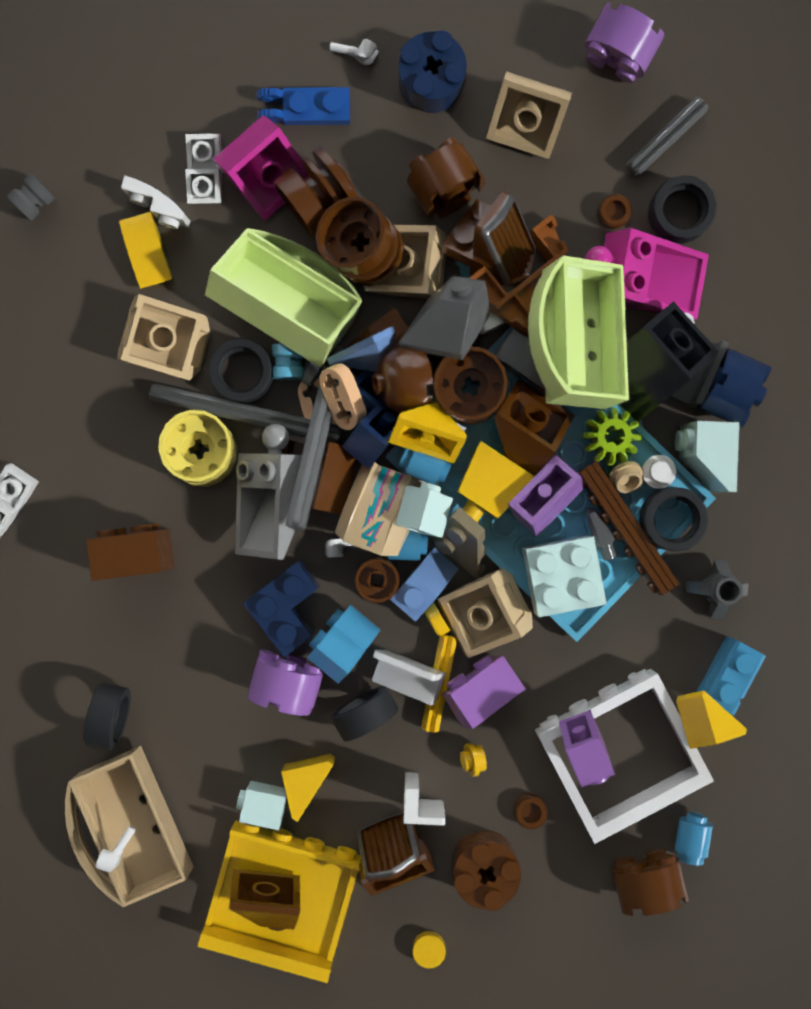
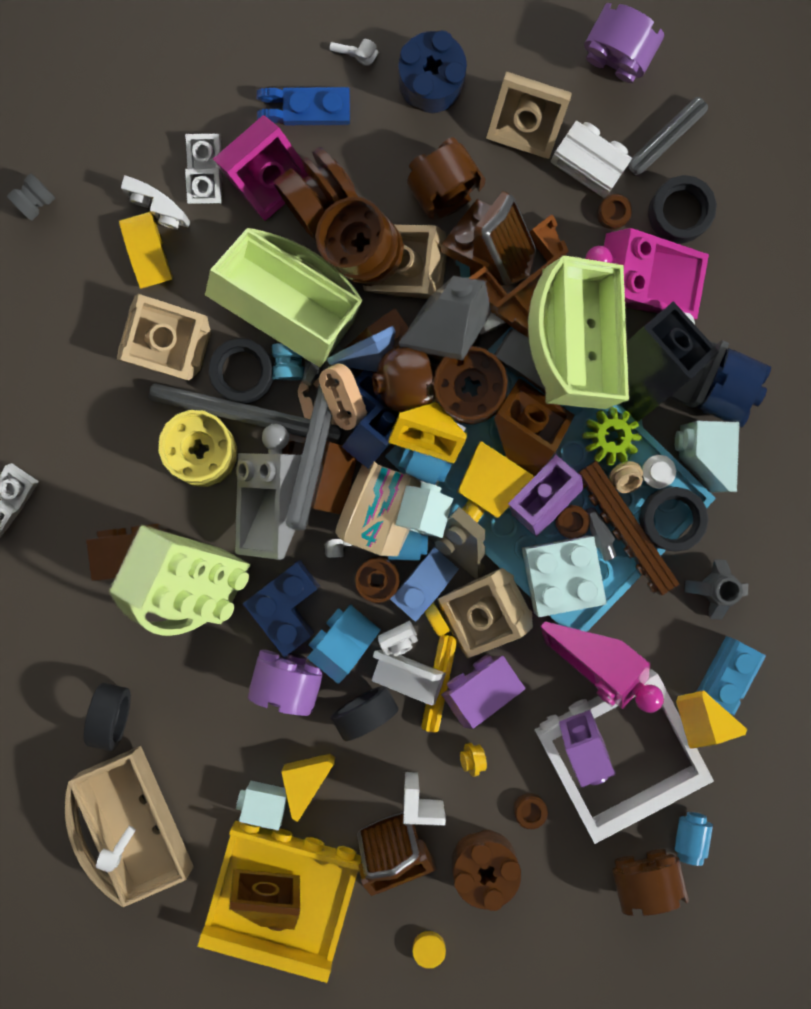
none -> yellowish green piece [109,525,250,636]
none -> white slope [378,621,418,656]
none -> dark pink slope [541,622,664,713]
none -> white brick [551,120,632,198]
none -> reddish brown tile [555,505,590,539]

